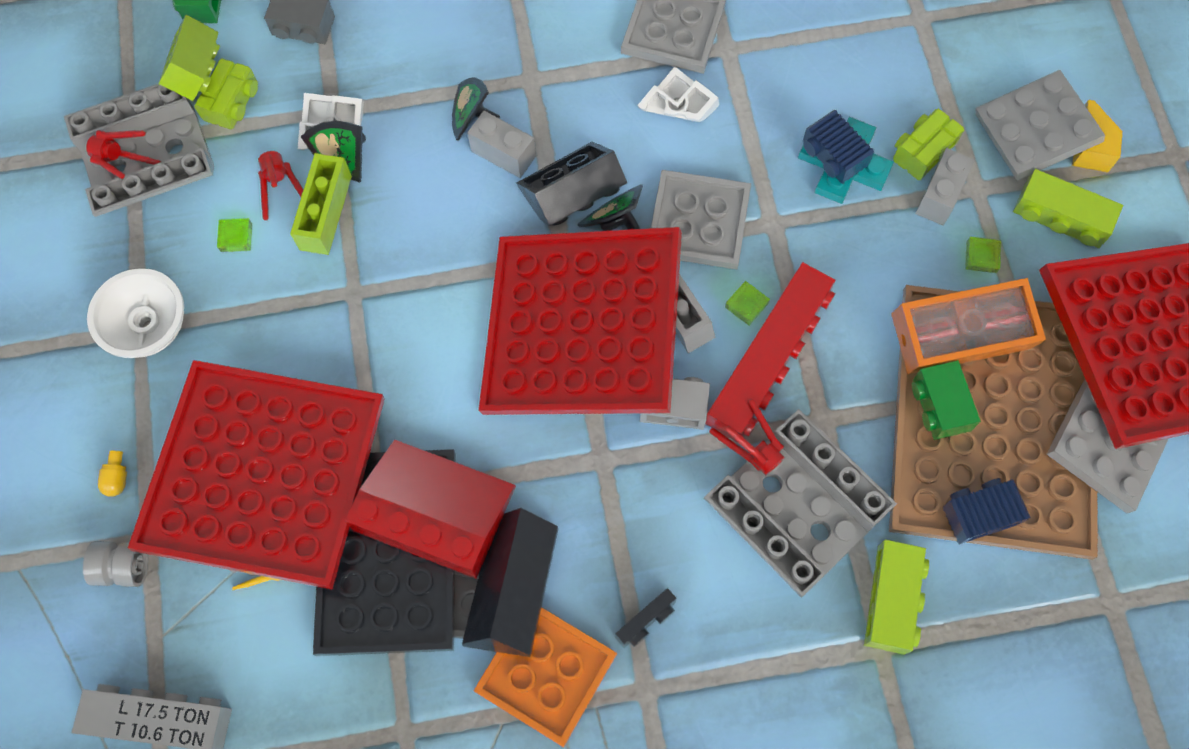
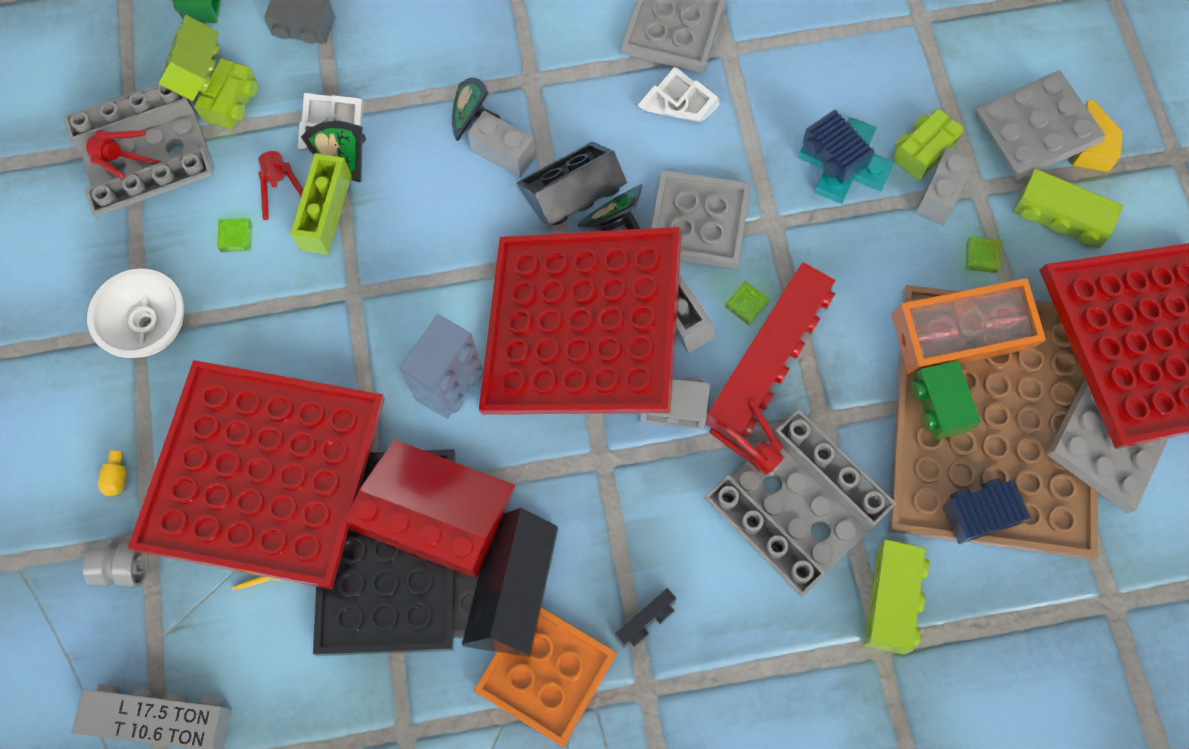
none -> sand blue brick [399,314,483,419]

